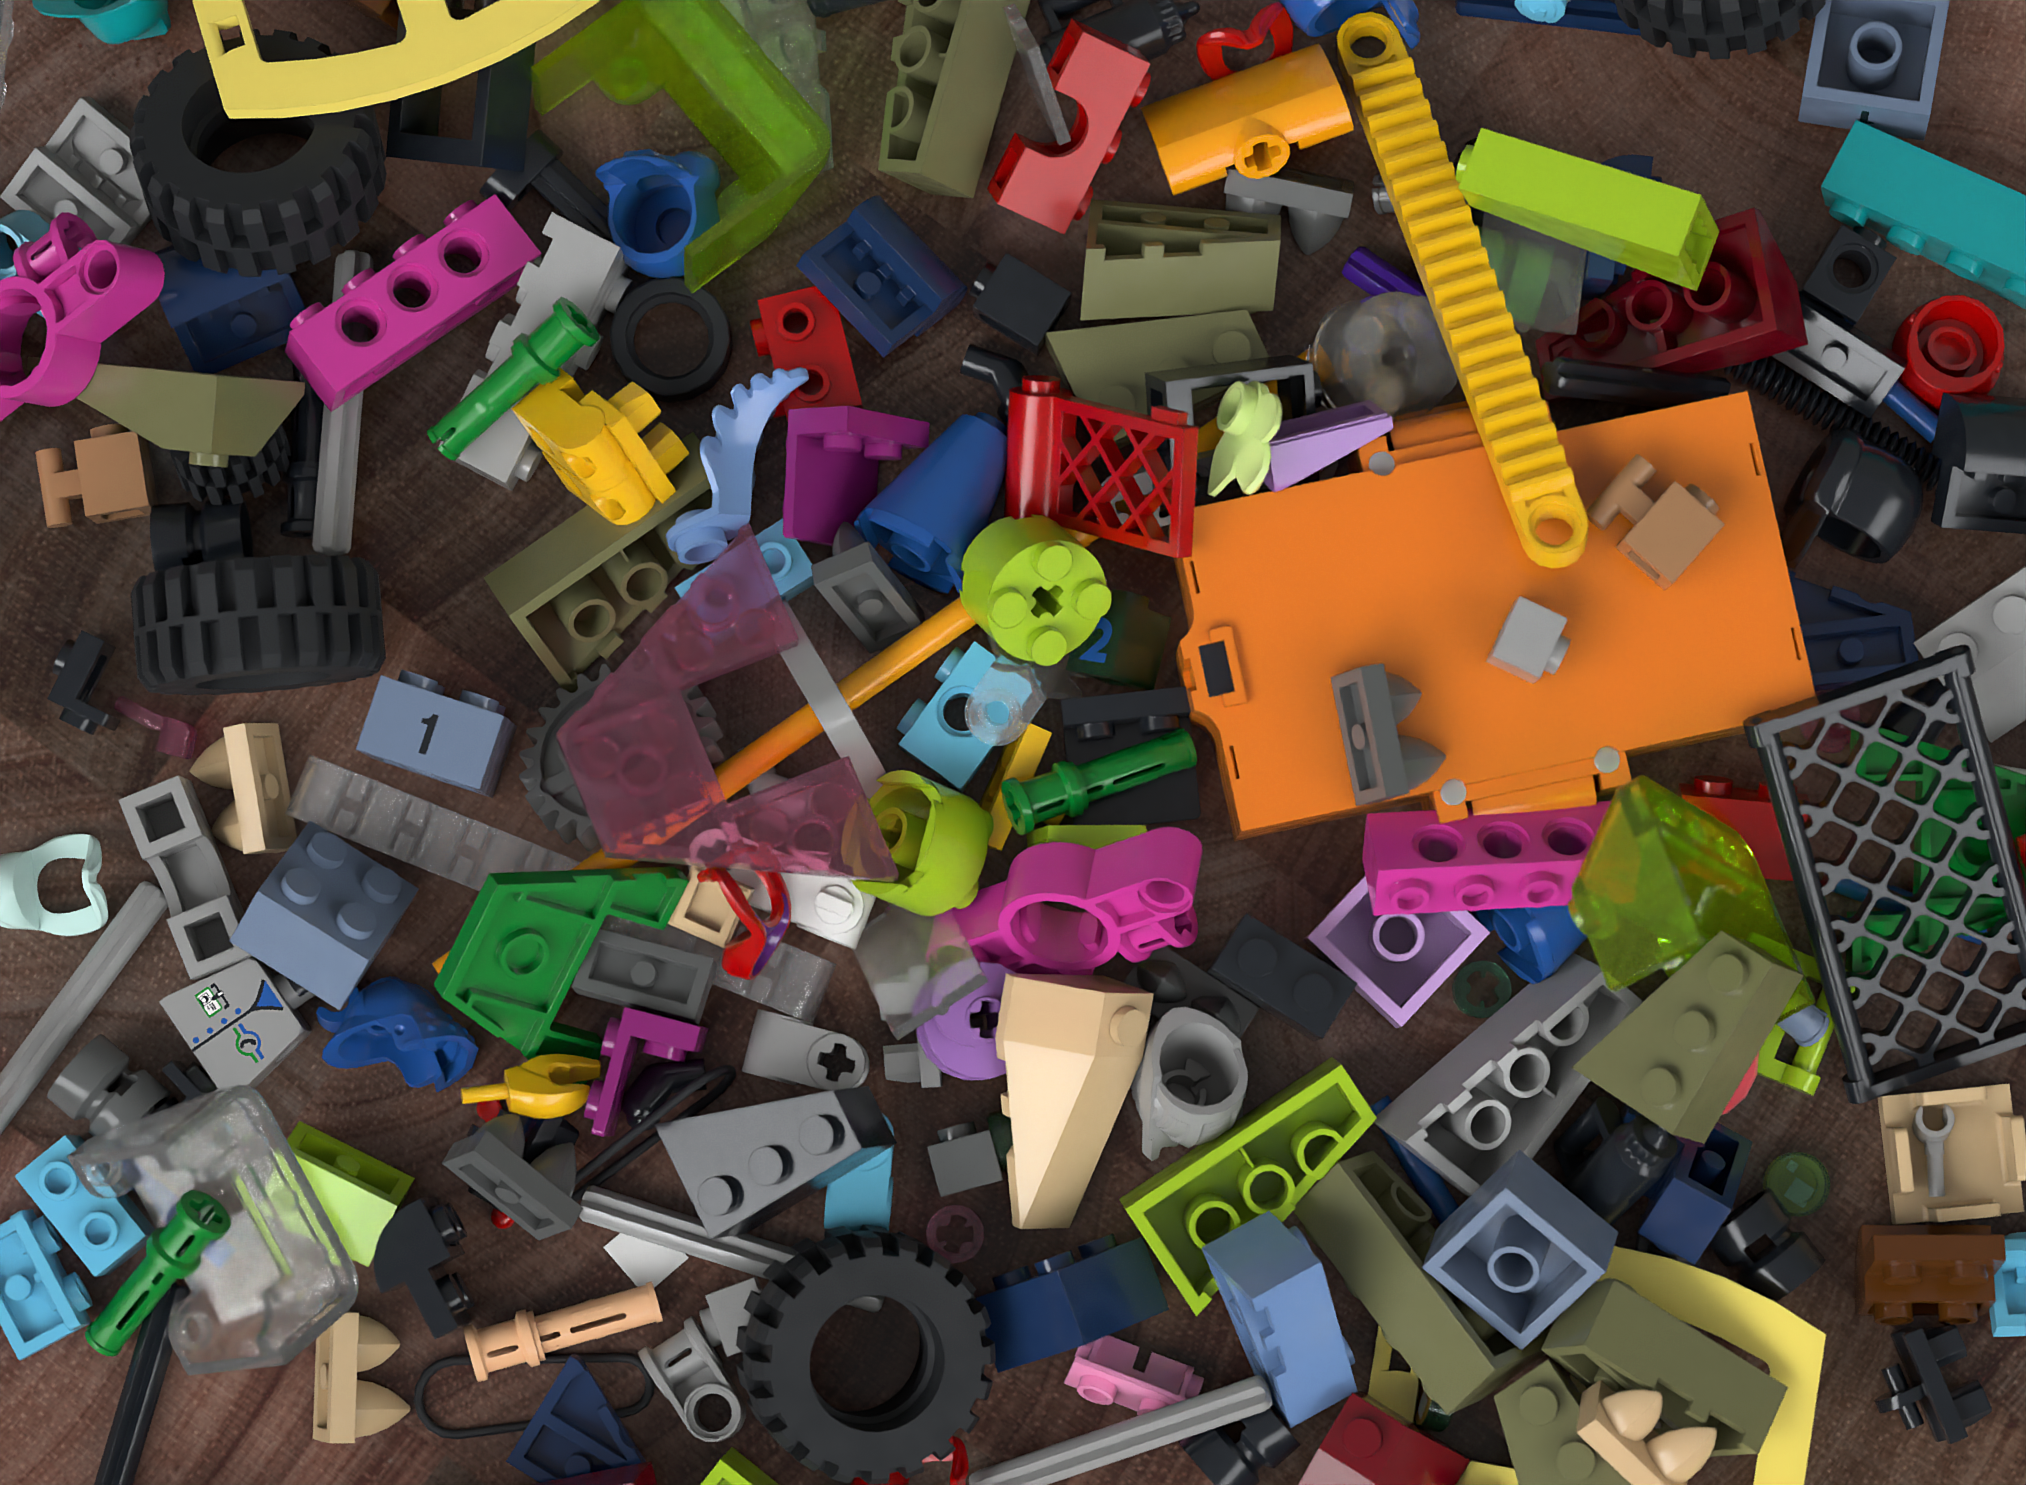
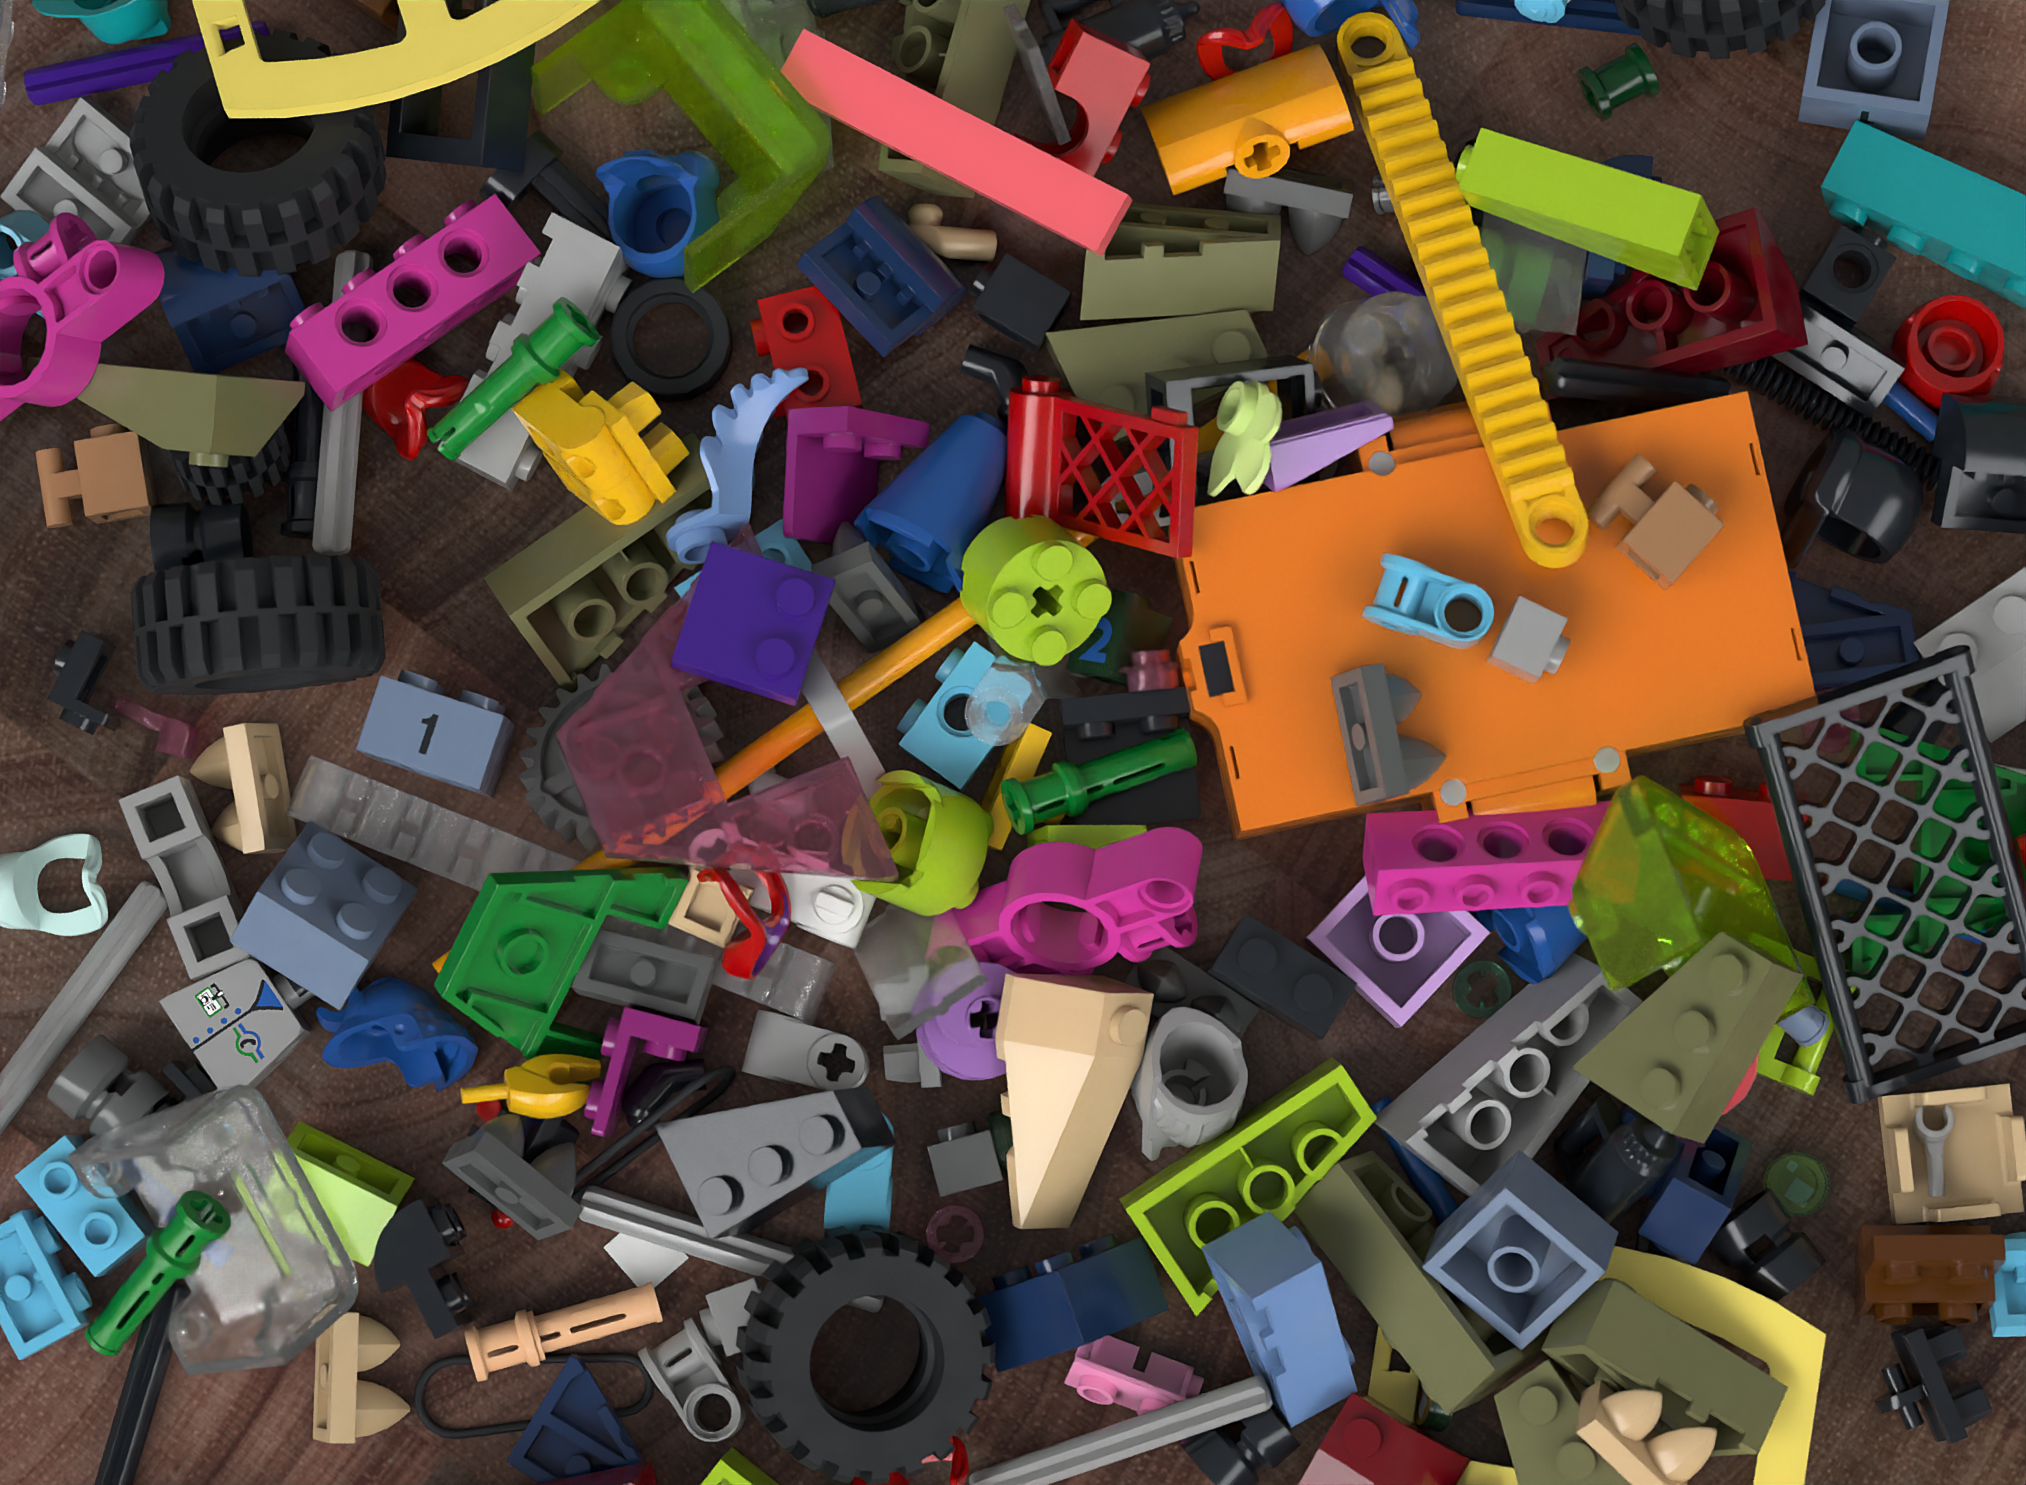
none -> dark purple axle [24,21,271,105]
none -> red piece [362,357,470,461]
none -> dark purple plate [671,541,836,706]
none -> coral tile [773,29,1133,257]
none -> tan arm [908,204,997,262]
none -> clear pink plate [1120,650,1182,692]
none -> medium azure piece [1362,553,1494,649]
none -> dark green bush [1577,42,1660,122]

